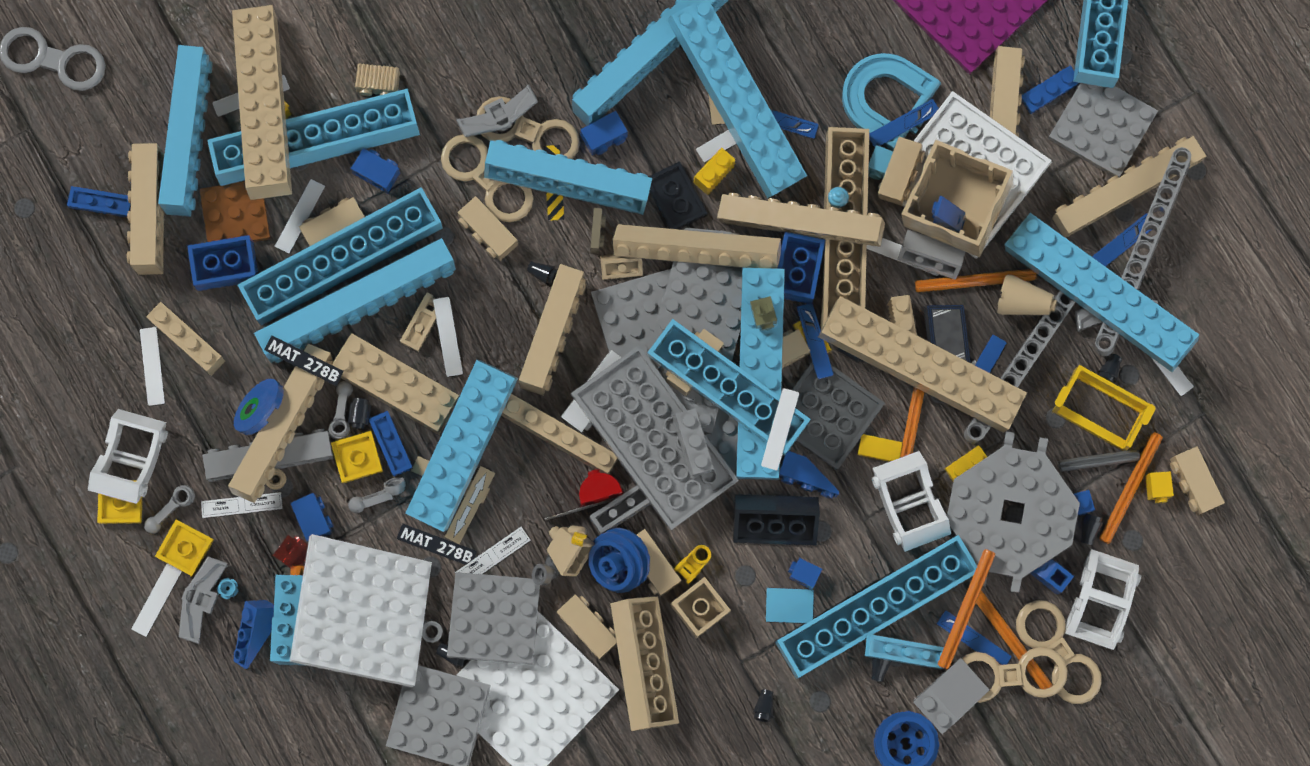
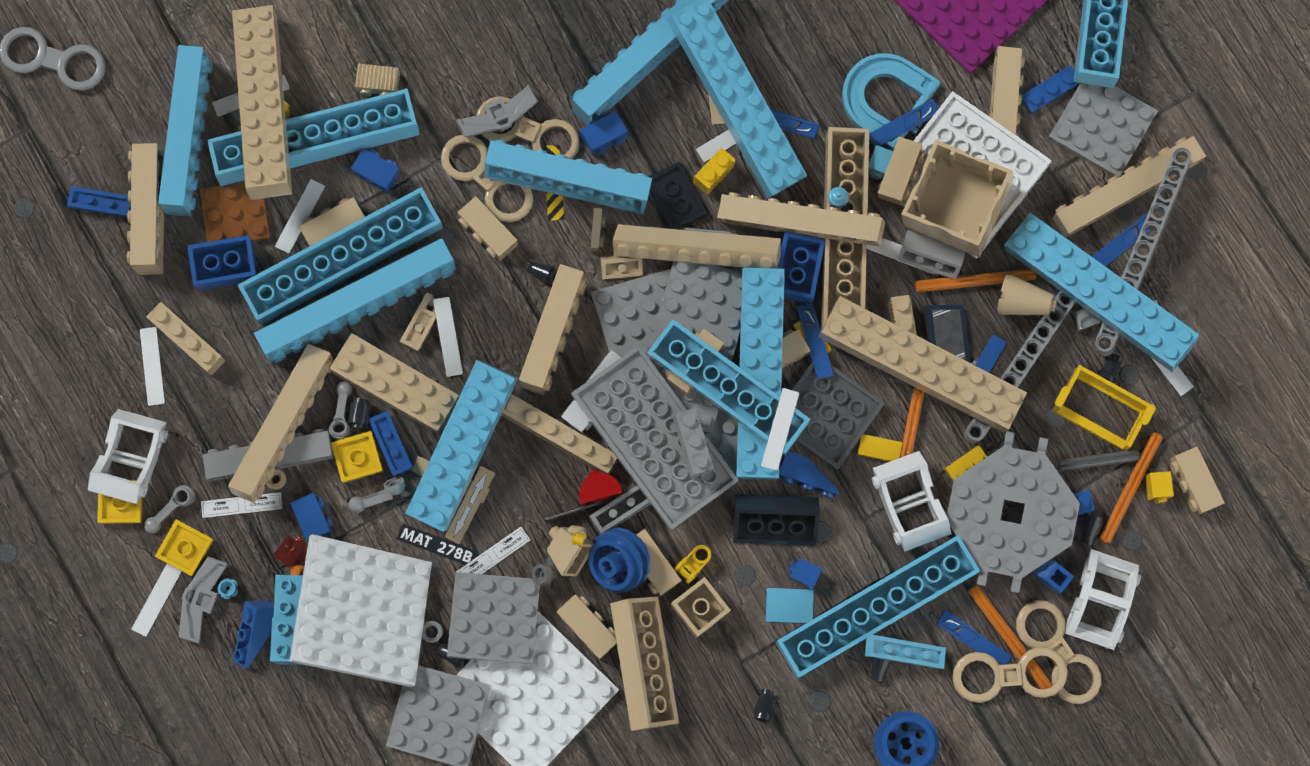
blue tile [234,379,284,435] -> none
black sticker [264,335,344,386] -> none
olive brick [750,296,777,331] -> none
light grey slope [913,658,990,734] -> none
blue slope [932,196,966,233] -> none
orange axle [938,549,995,669] -> none

